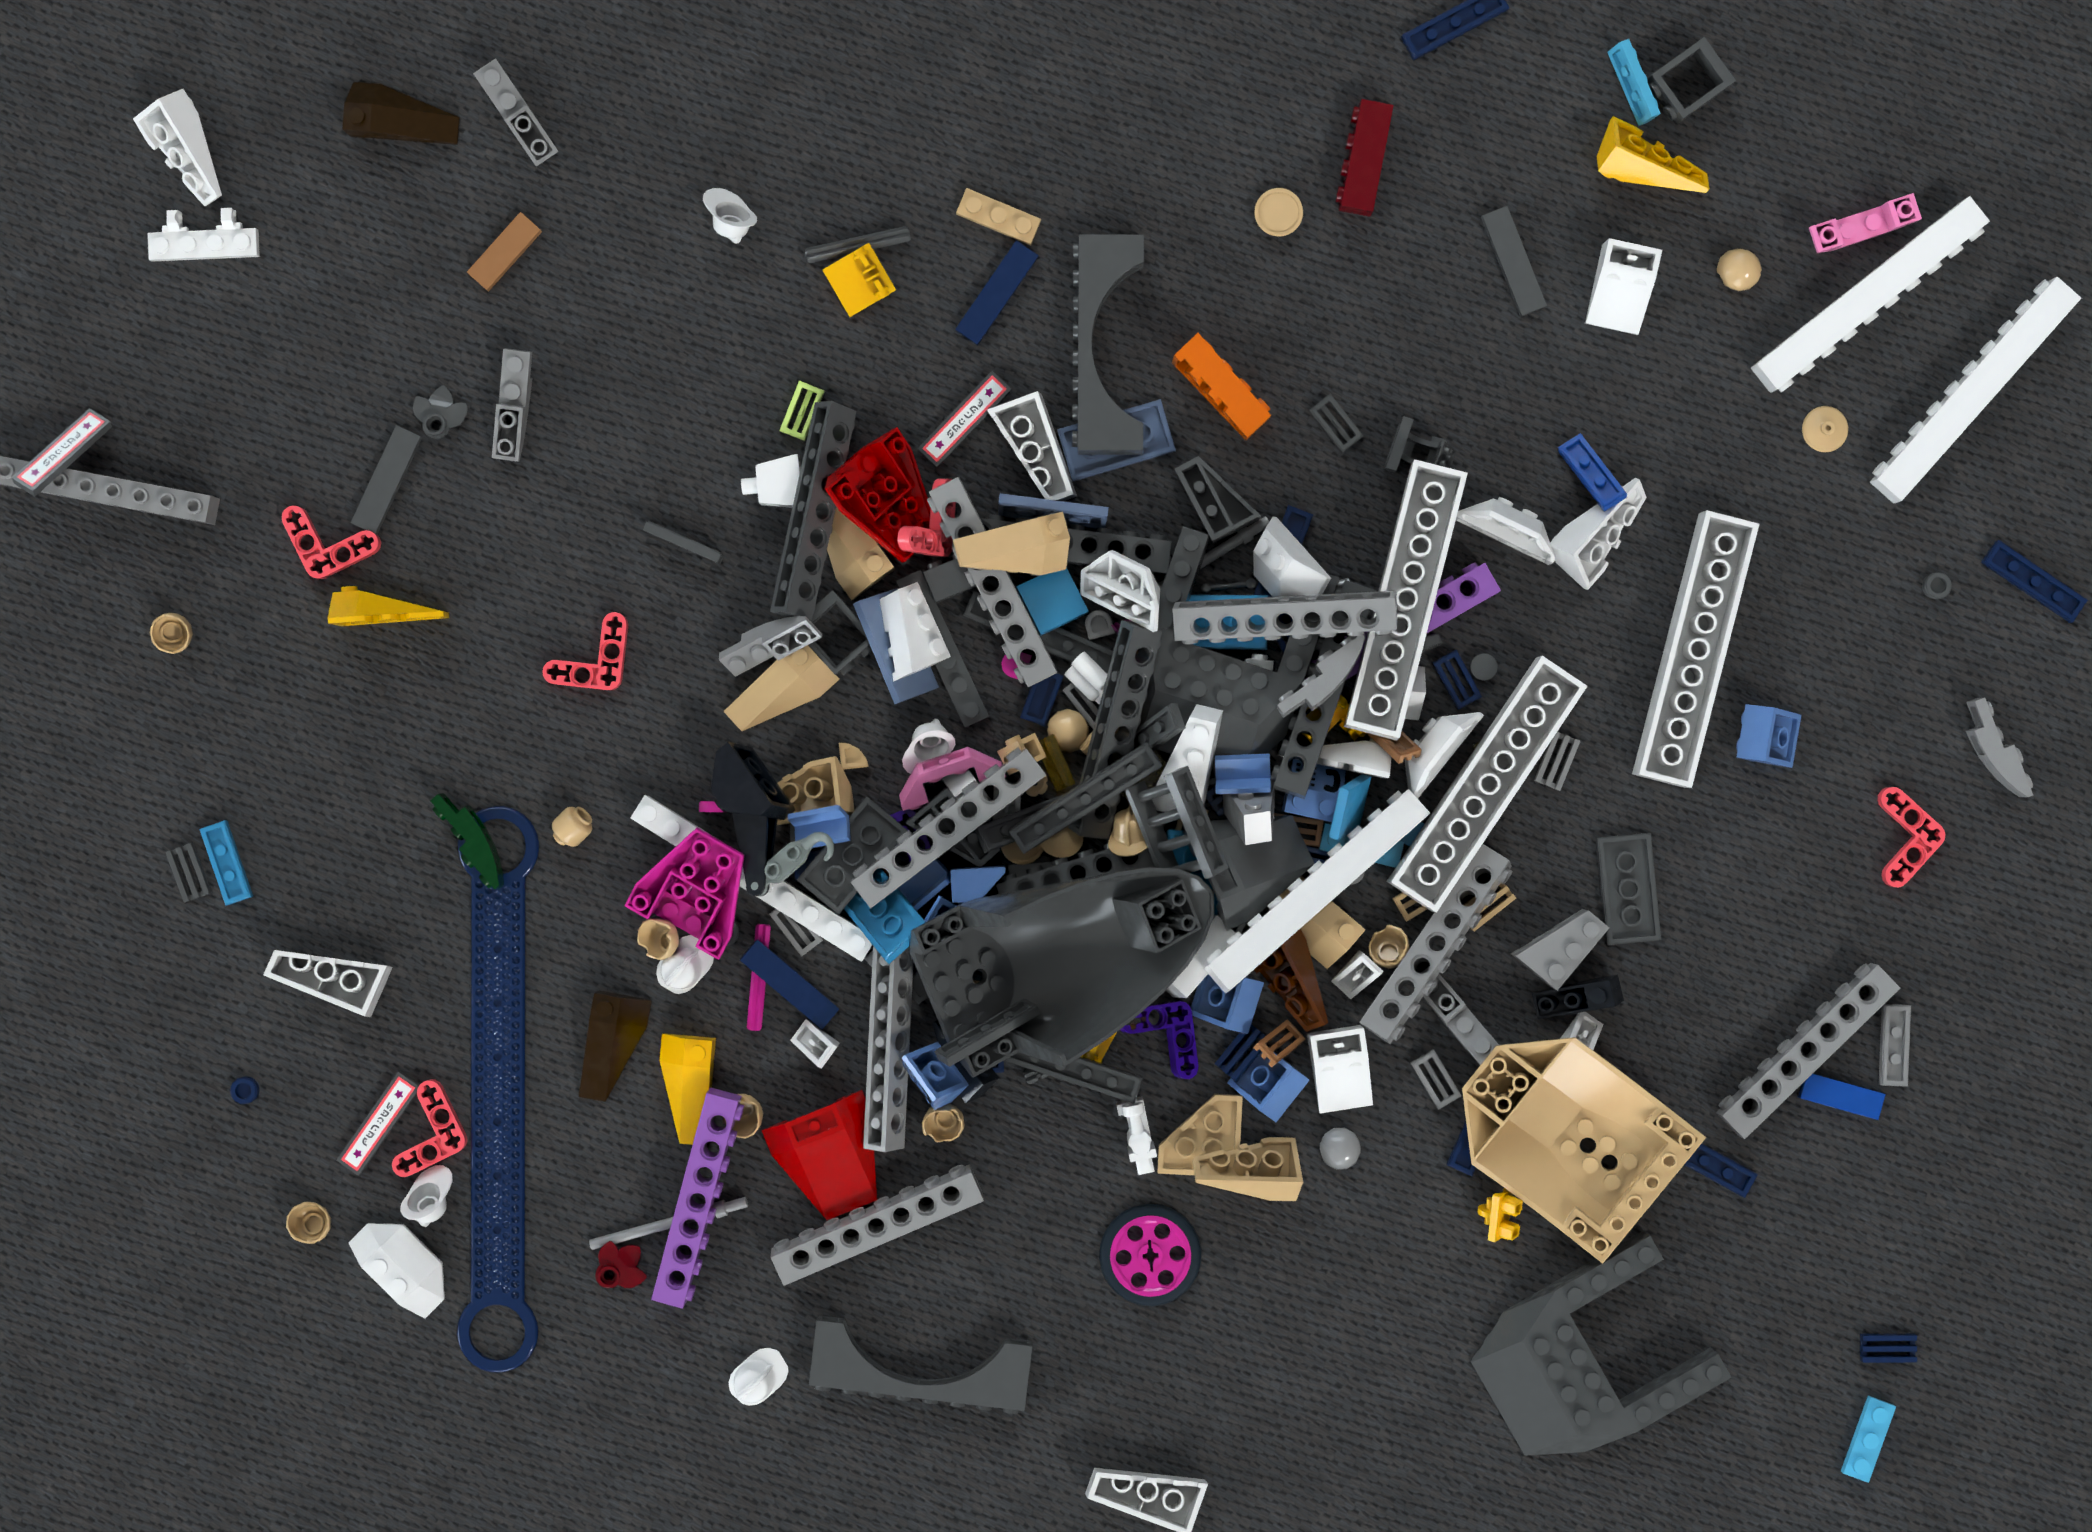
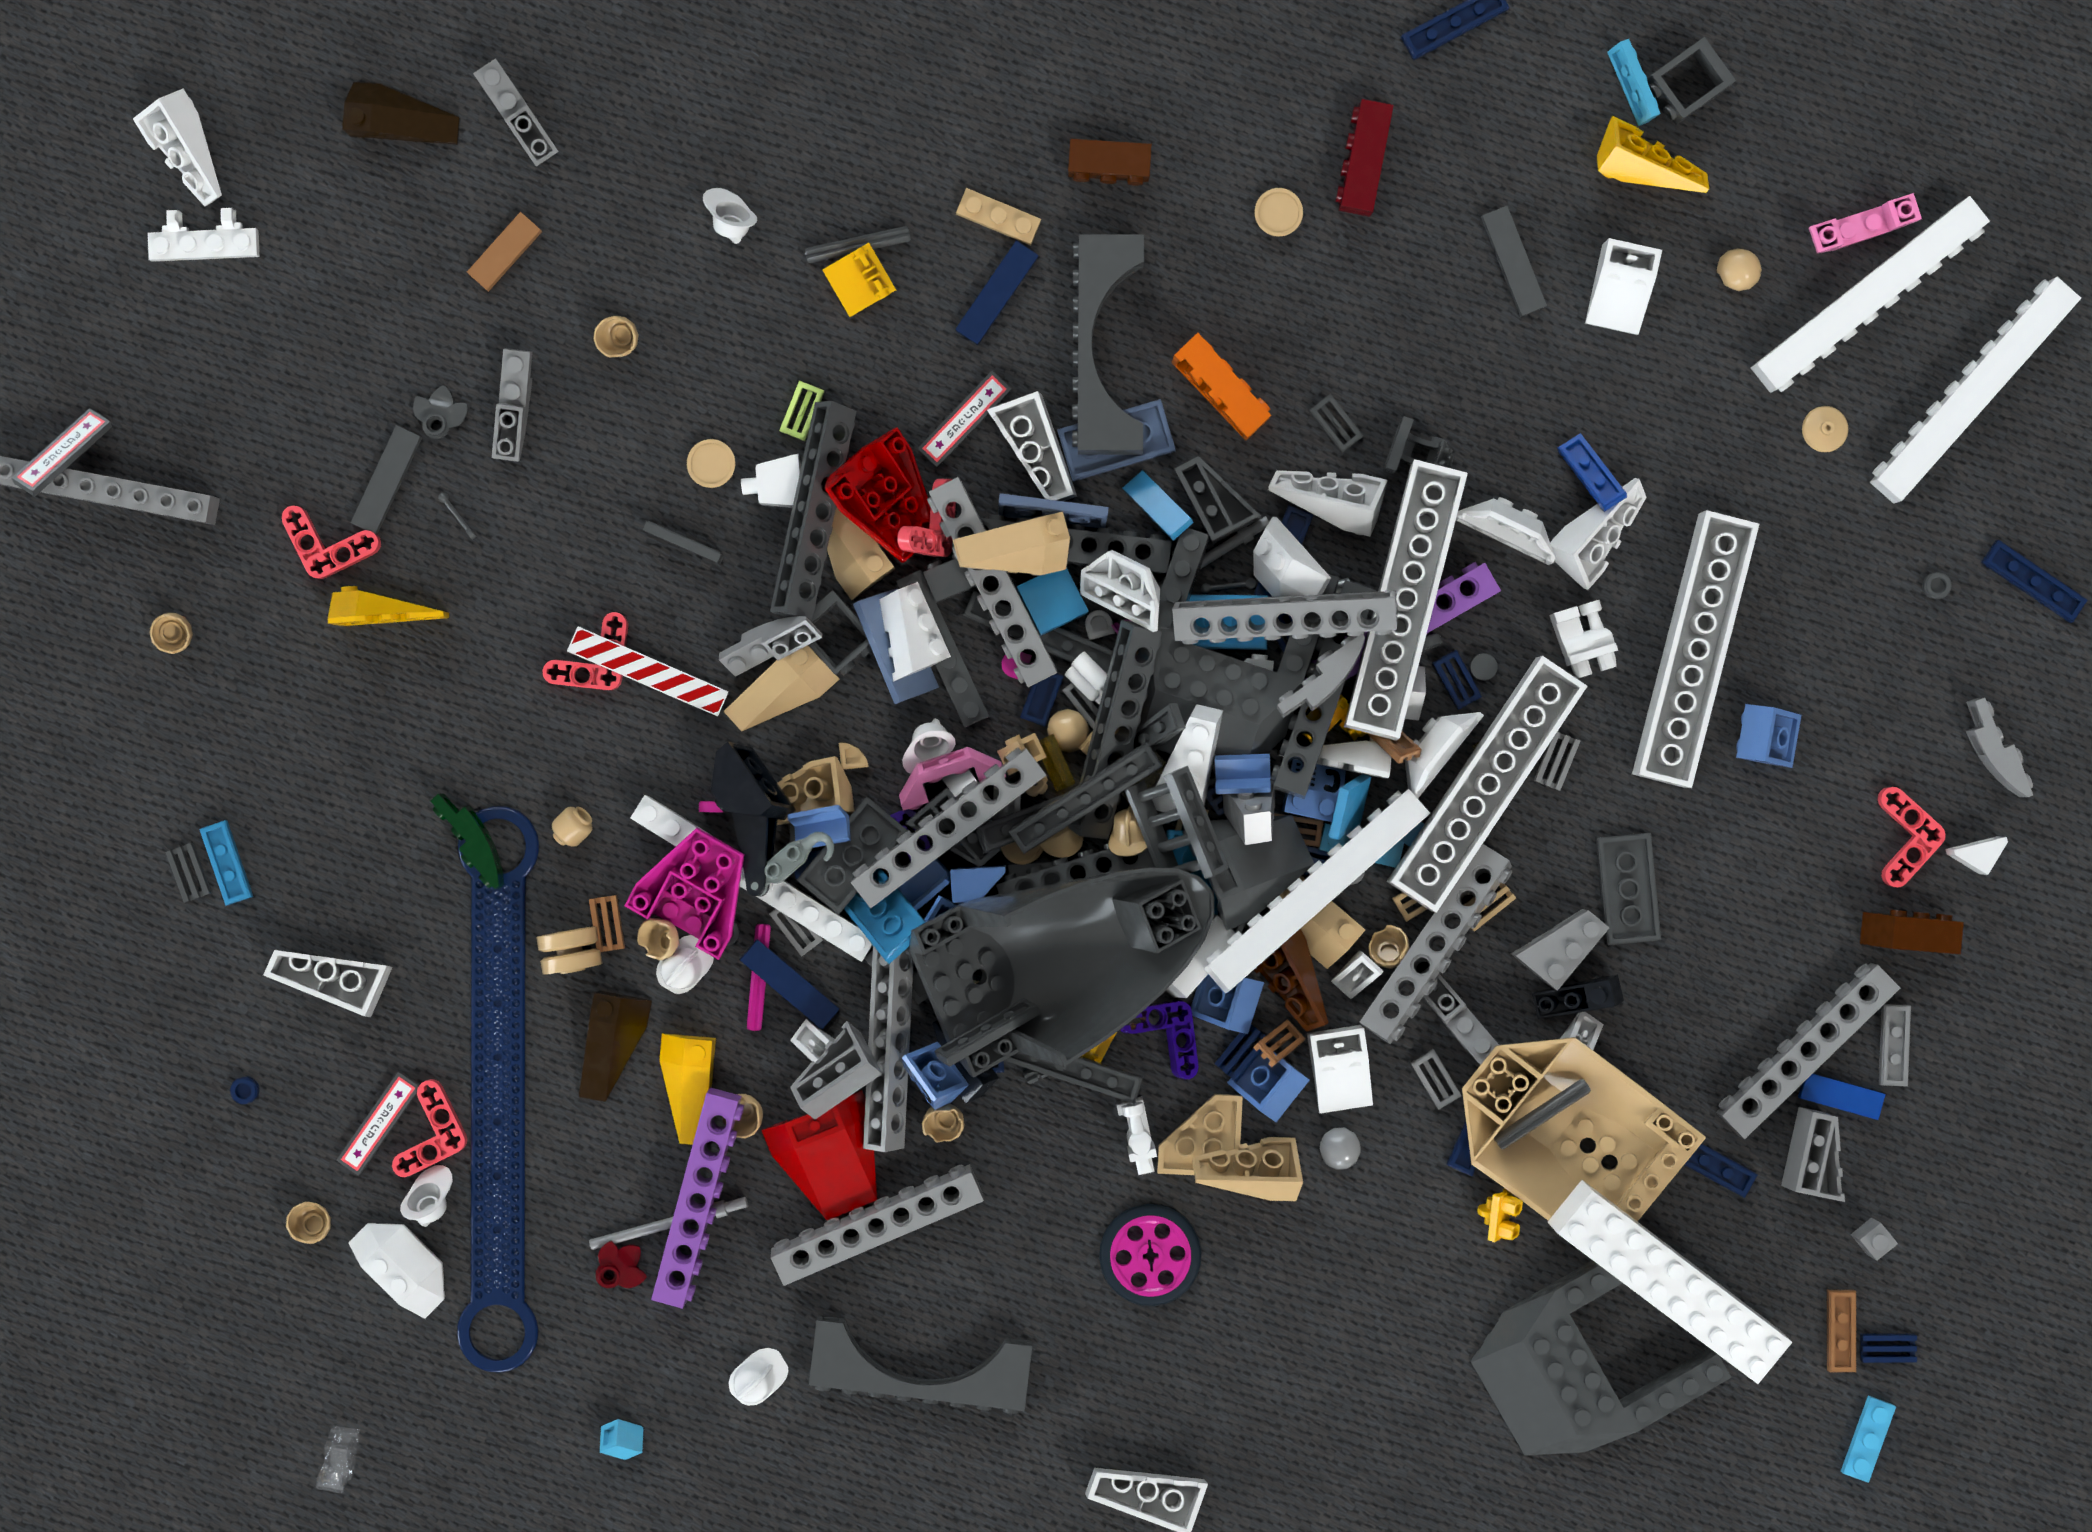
none -> clear brick [316,1425,360,1493]
none -> dark grey hinge [438,492,477,540]
none -> tan wheel [536,926,603,975]
none -> tile [567,627,728,716]
none -> medium nougat tile [589,895,625,952]
none -> tan hair [593,316,639,358]
none -> medium azure panel [599,1419,644,1460]
none -> tan piece [687,439,735,488]
none -> light grey wedge [790,1021,882,1119]
none -> reddish brown brick [1068,139,1152,186]
none -> dark azure tile [1123,470,1194,540]
none -> white wedge [1268,471,1388,537]
none -> dark grey axle [1494,1079,1591,1149]
none -> white brick [1548,1180,1792,1384]
none -> white hips [1549,600,1618,679]
none -> light grey wedge [1781,1107,1845,1202]
none -> medium nougat tile [1827,1290,1856,1372]
none -> light grey brick [1851,1218,1898,1261]
none -> reddish brown wedge [1860,910,1964,954]
none -> white slope [1945,836,2008,875]

